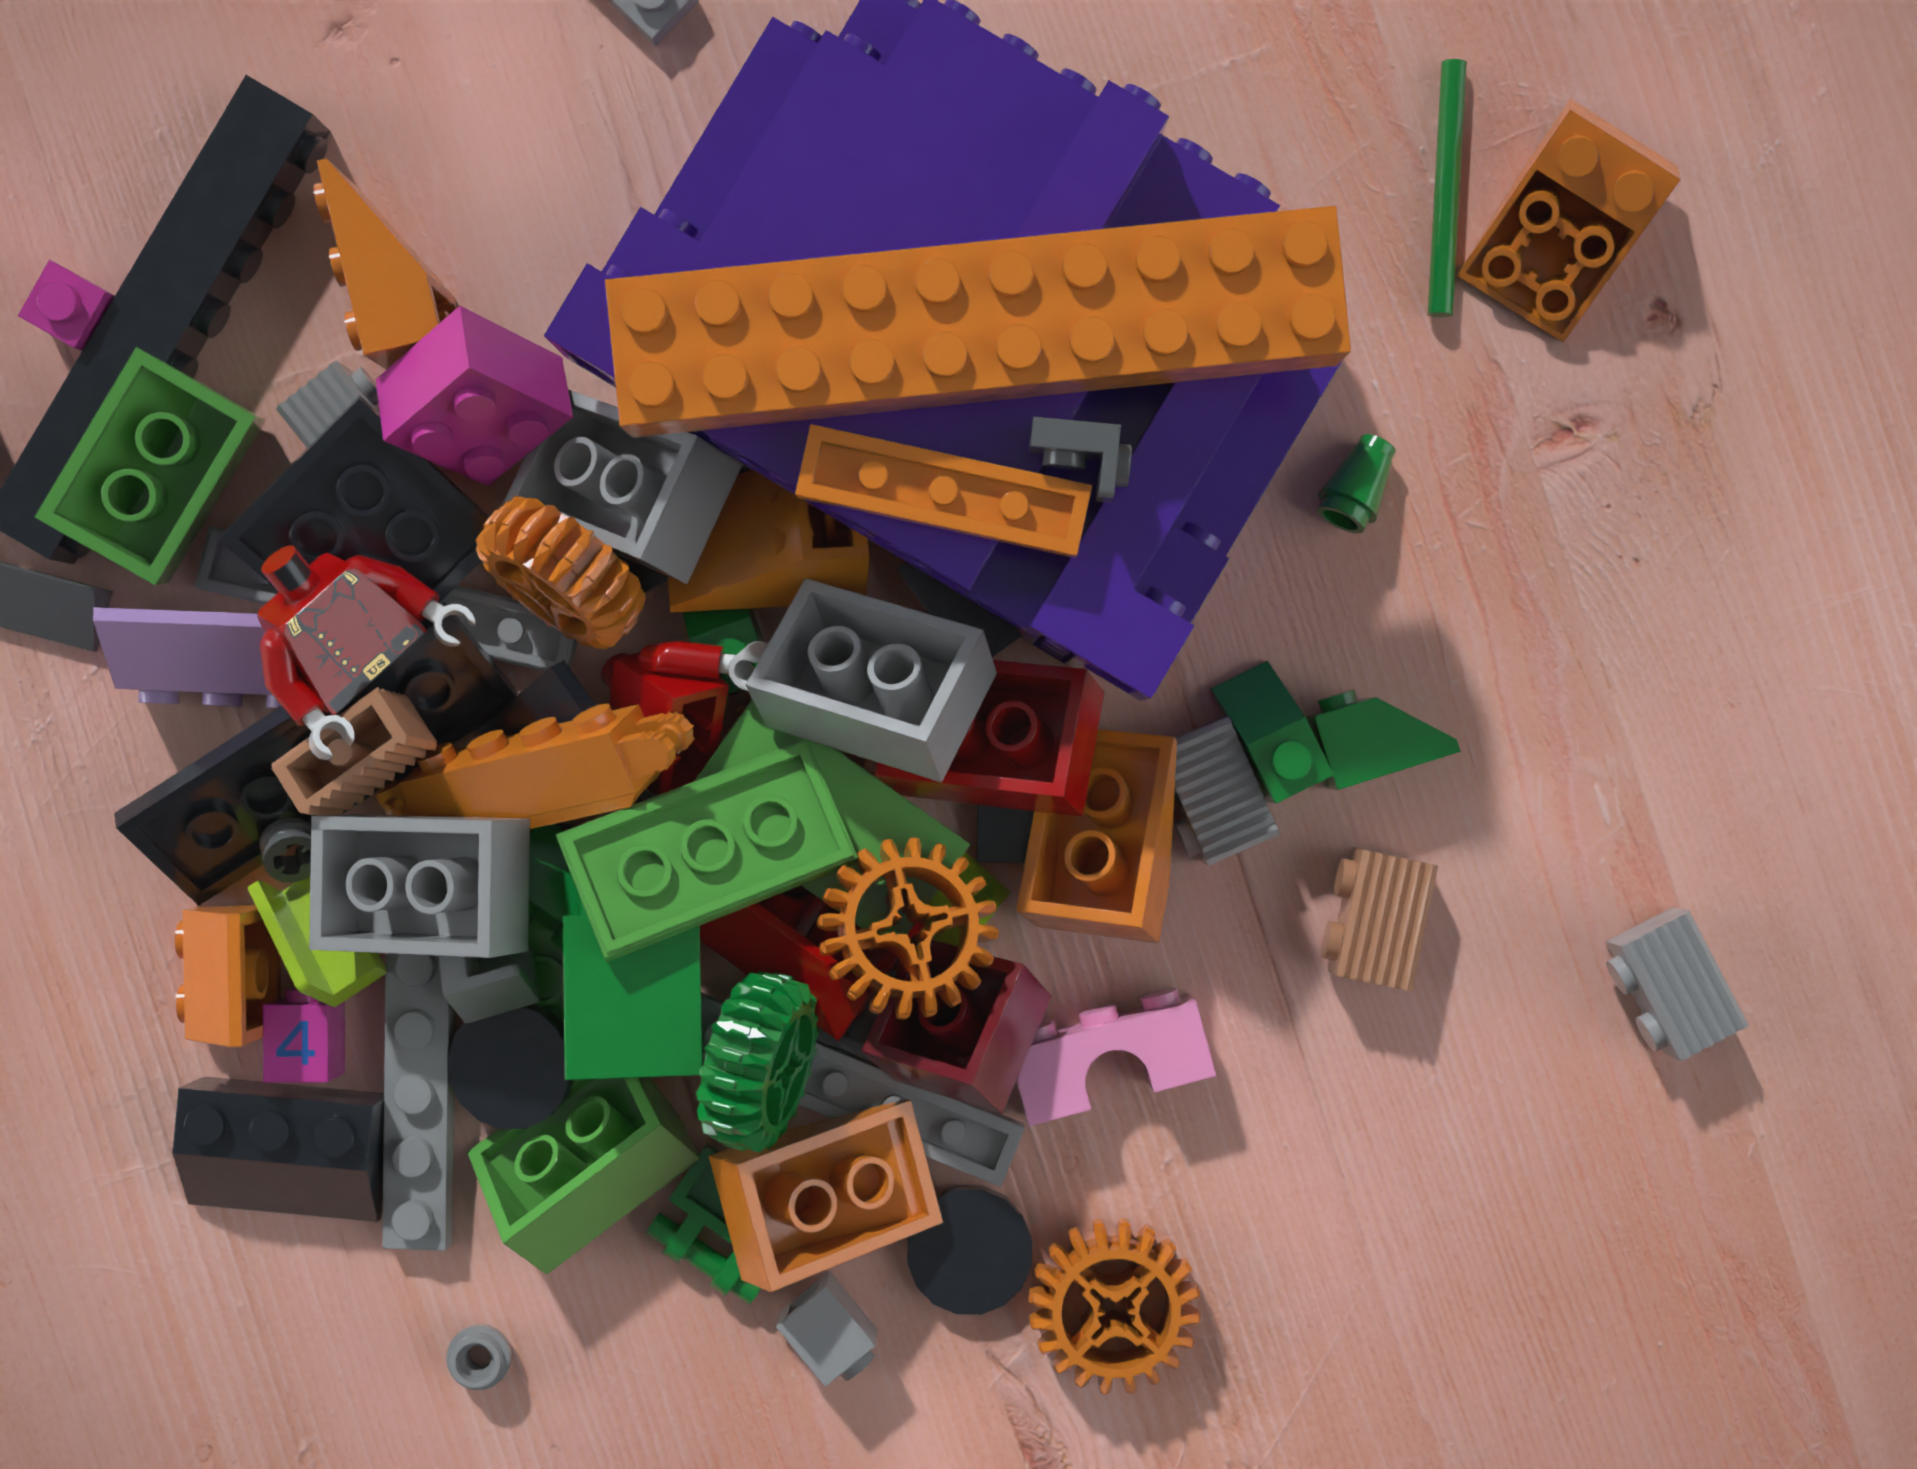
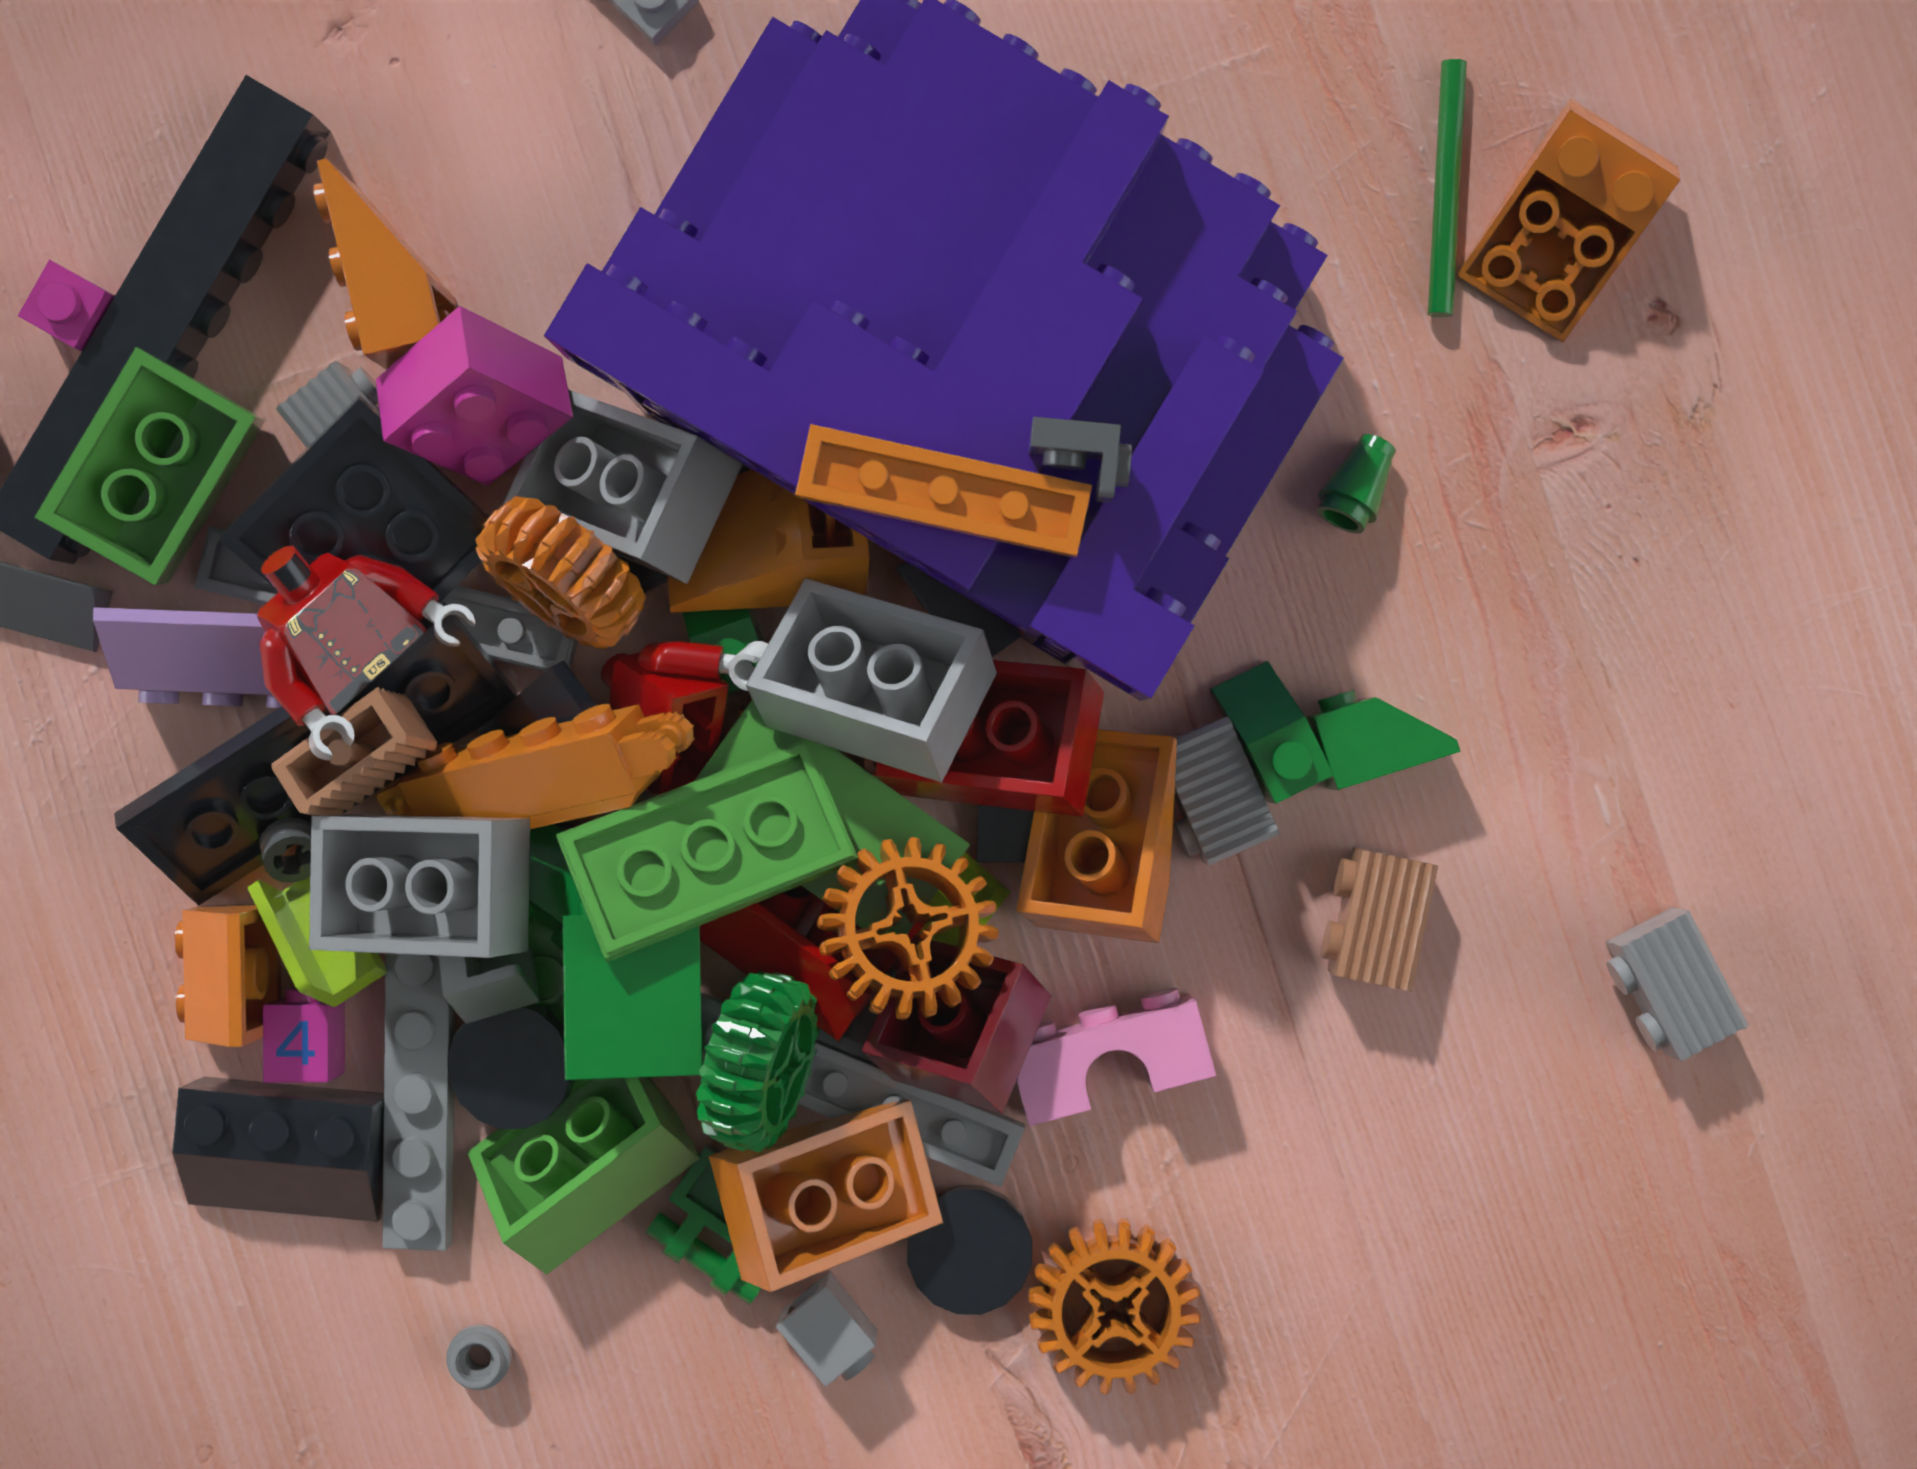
orange brick [605,205,1351,438] -> none

